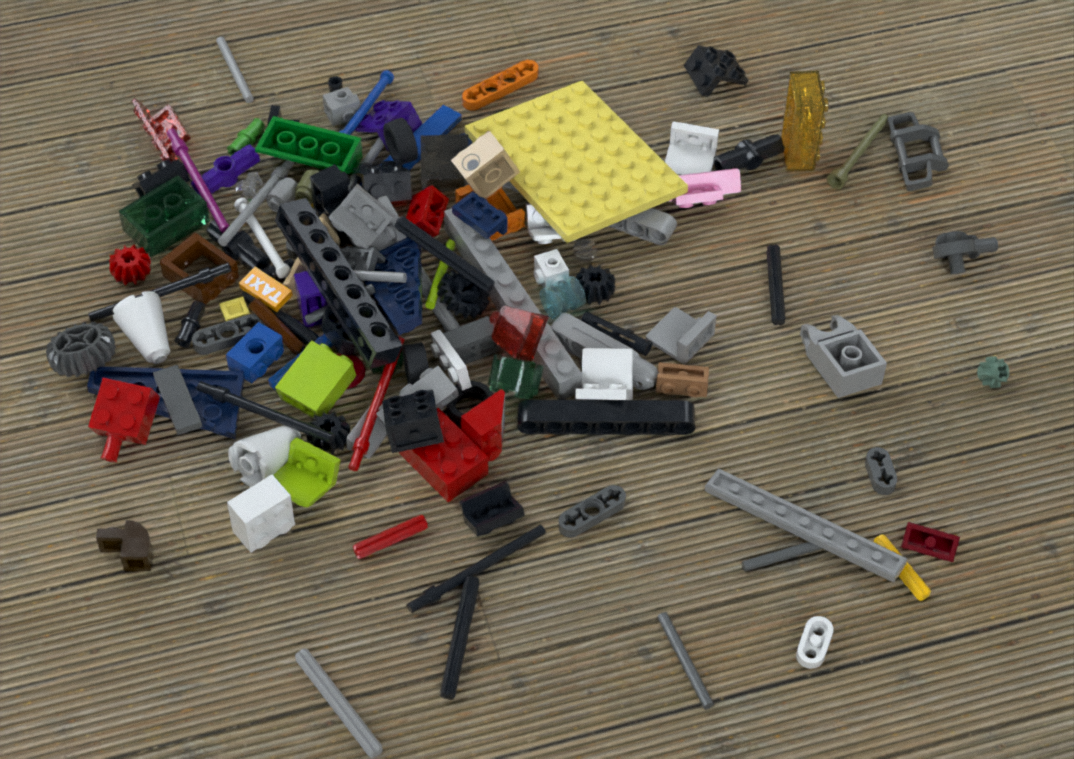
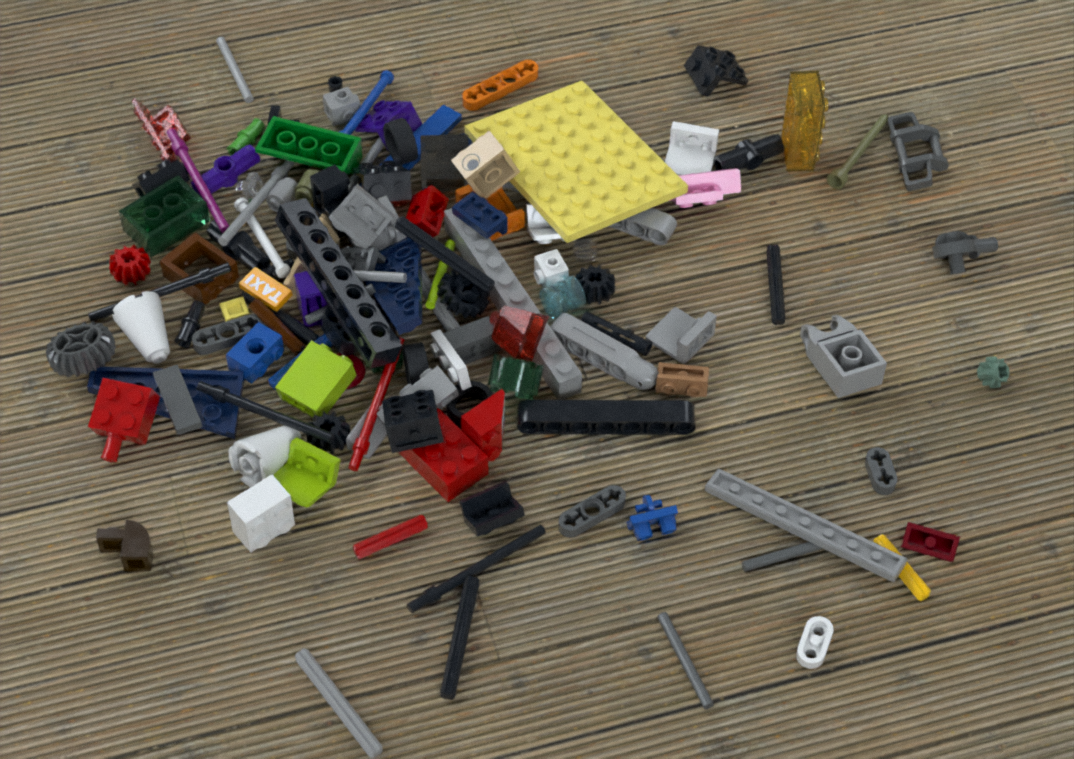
white bracket [575,348,633,400] -> none
none -> blue hips [626,495,678,541]

